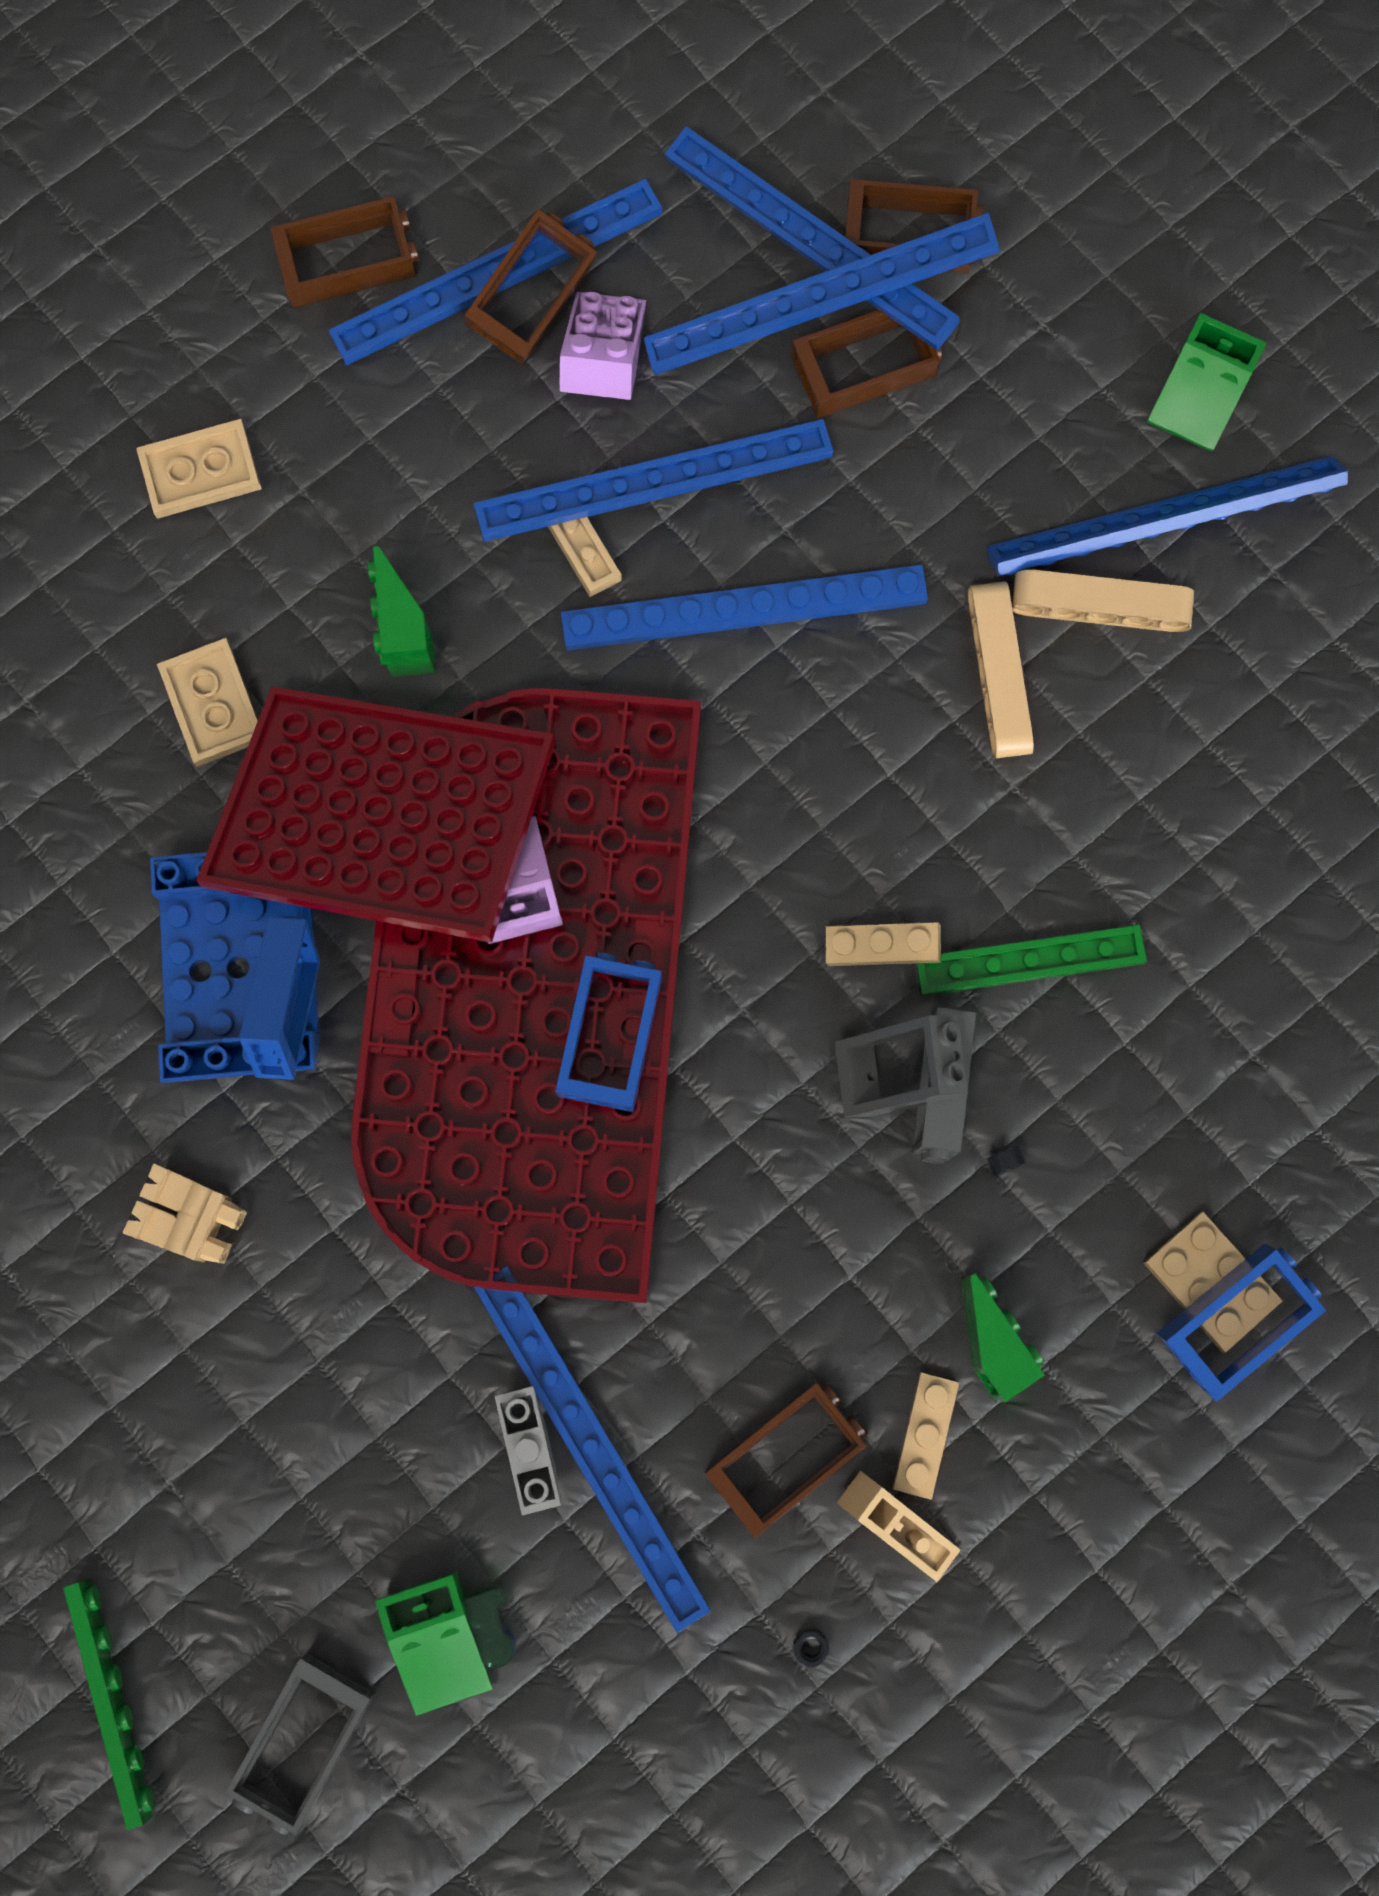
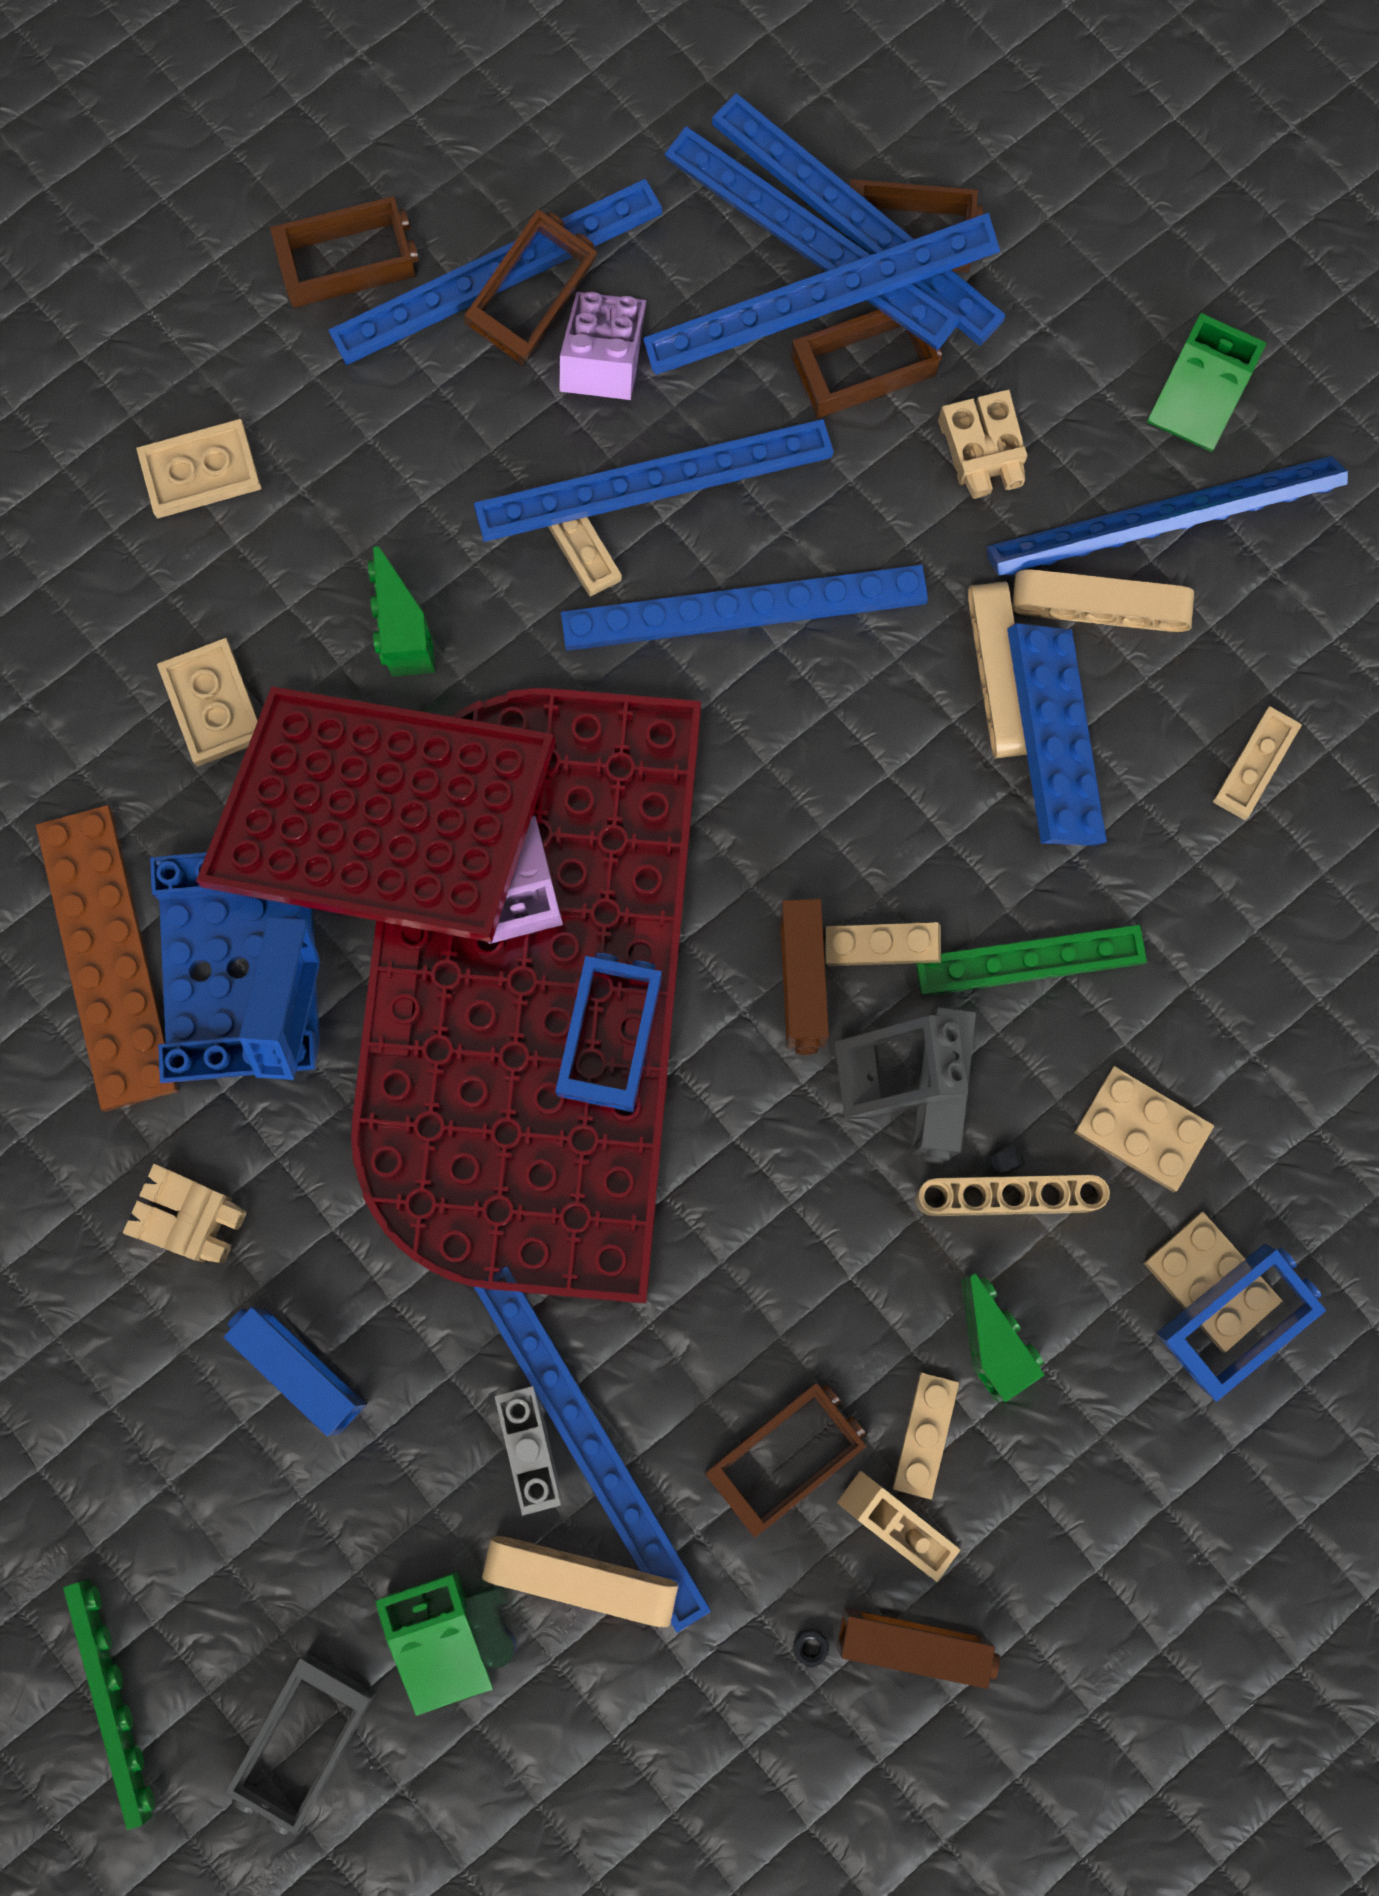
none -> dark orange plate [36,805,179,1112]
none -> blue window [224,1307,367,1437]
none -> tan beam [482,1536,678,1627]
none -> blue plate [712,93,1006,346]
none -> reddish brown window [780,899,829,1055]
none -> reddish brown window [836,1607,1000,1689]
none -> tan beam [915,1175,1110,1216]
none -> tan hips [938,390,1027,499]
none -> blue plate [1007,623,1107,846]
none -> tan plate [1074,1066,1214,1192]
none -> tan plate [1213,706,1302,820]

